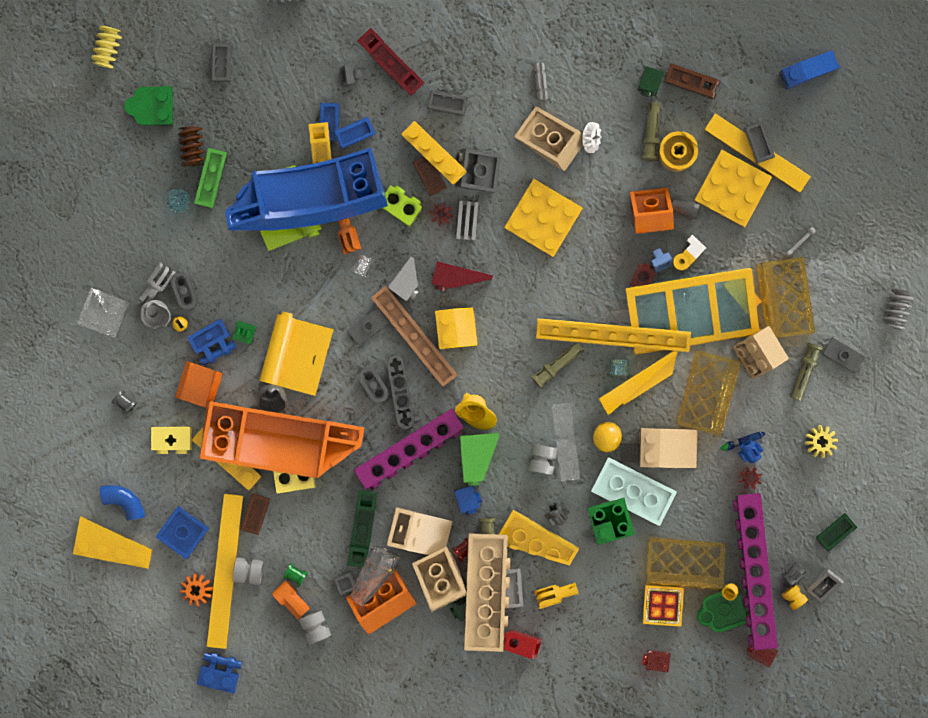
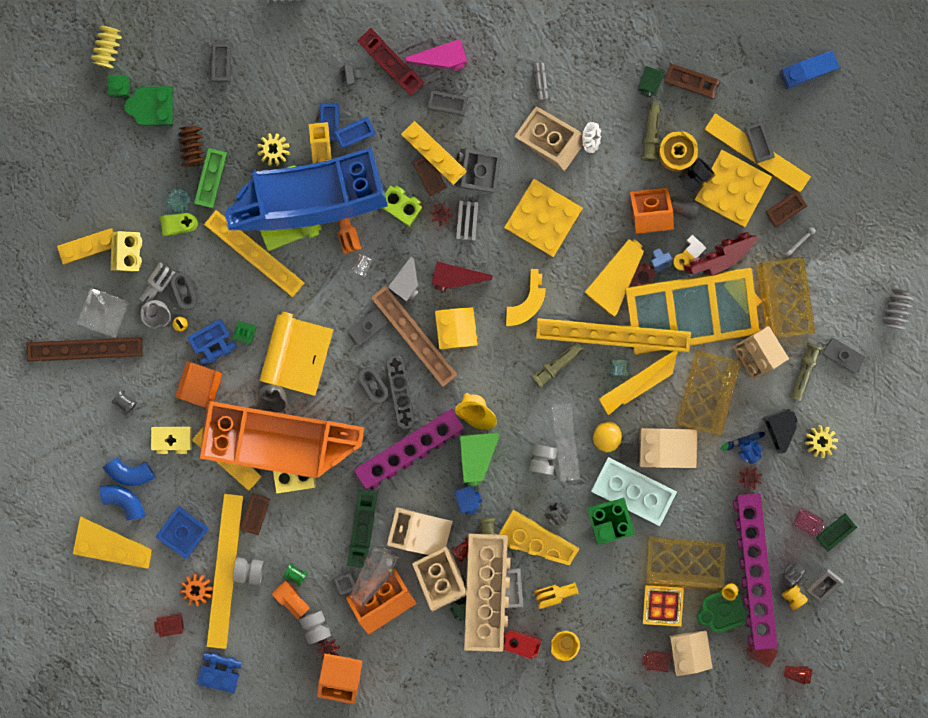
none -> reddish brown tile [26,337,143,362]
none -> yellow plate [57,228,114,264]
none -> blue cylinder [102,457,156,486]
none -> green brick [108,75,131,98]
none -> light yellow brick [111,231,142,272]
none -> clear red brick [154,613,185,637]
none -> lime piece [160,213,198,236]
none -> yellow tile [204,210,305,297]
none -> light yellow gear [258,133,290,166]
none -> clear red gear [316,638,340,660]
none -> orange slope [317,654,363,704]
none -> dark pink slope [405,39,467,71]
none -> yellow arch [506,269,546,327]
none -> yellow hair [551,630,580,661]
none -> yellow slope [584,239,644,317]
none -> tan slope [669,630,712,676]
none -> black wheel [679,158,715,194]
none -> dark red slope [683,232,757,276]
none -> black slope [763,409,798,454]
none -> reddish brown plate [765,191,807,228]
none -> clear red cone [784,666,813,685]
none -> clear pink brick [792,508,824,537]

